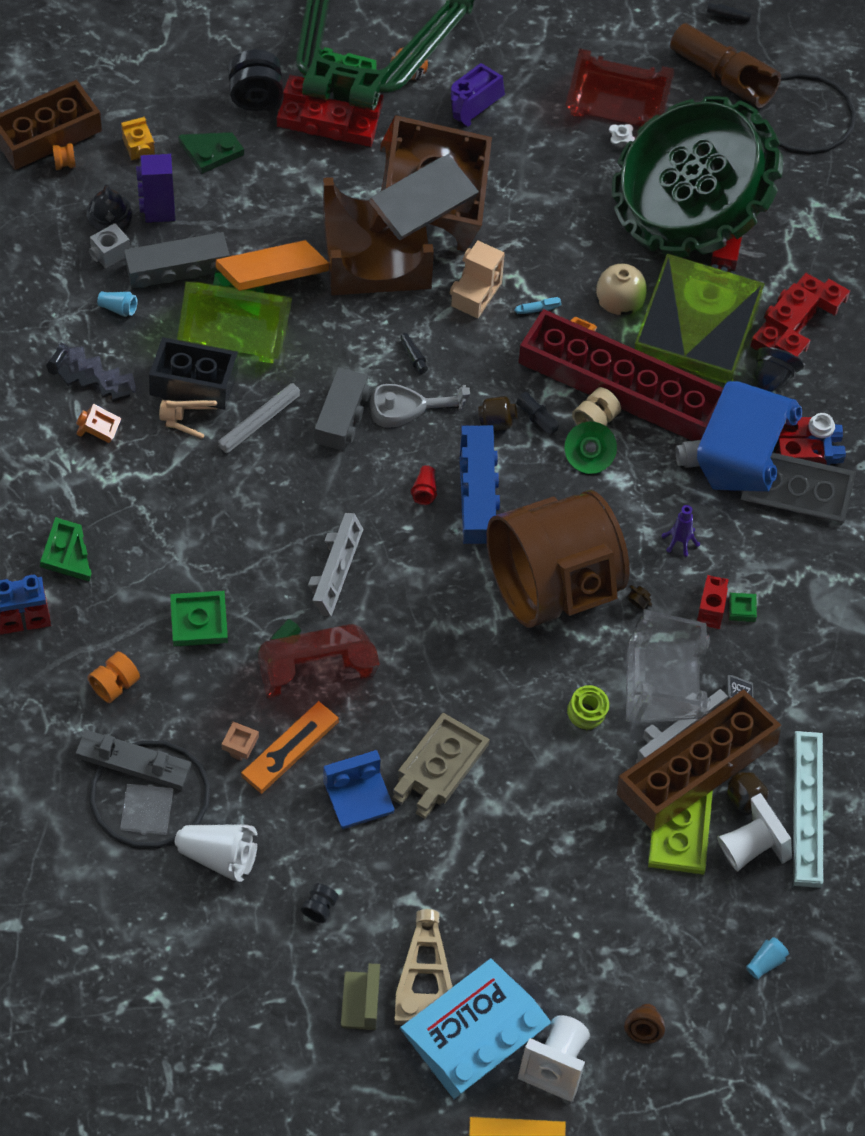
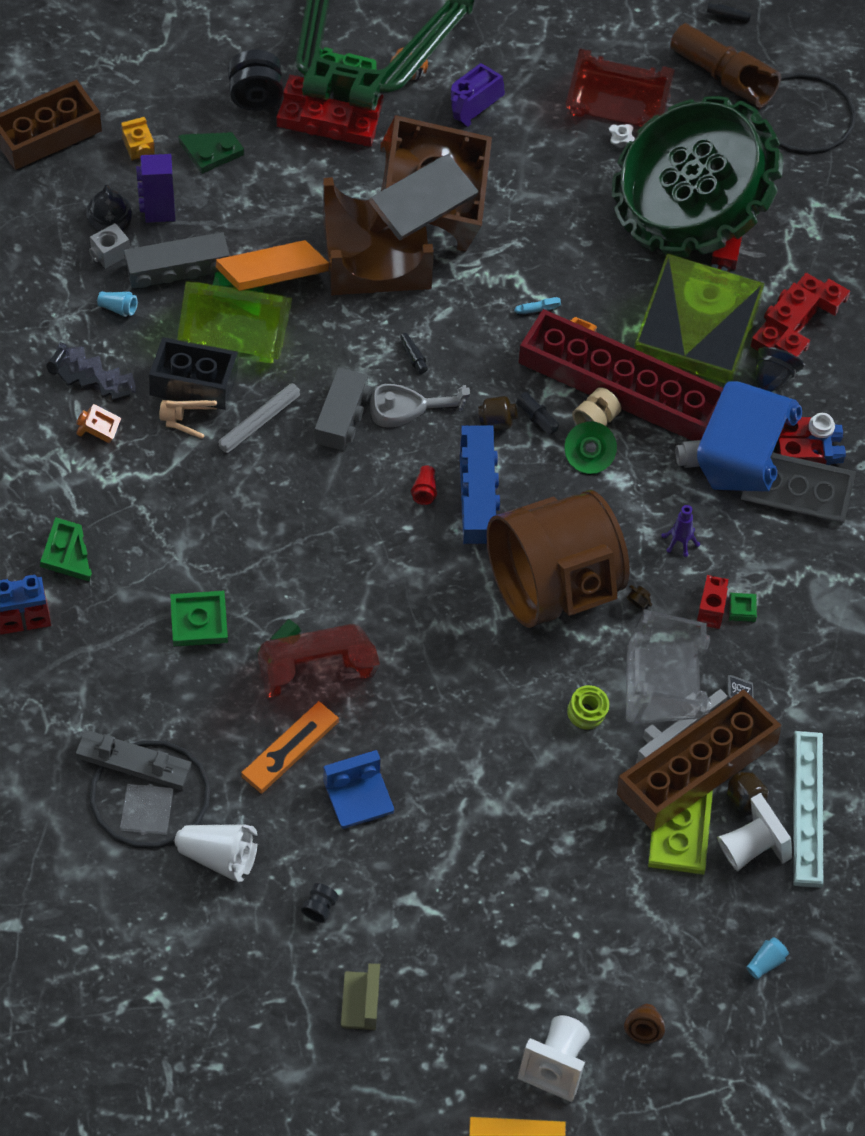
orange wheel [53,143,76,170] -> none
orange wheel [87,651,140,703] -> none
nougat tile [221,722,259,760] -> none
light grey hinge [308,513,363,617] -> none
dark tan tile [392,713,490,819] -> none
tan plate [395,909,452,1025] -> none
medium azure slope [400,958,552,1099] -> none
light nougat brick [450,241,504,318] -> none
tan cylinder [596,264,646,315] -> none

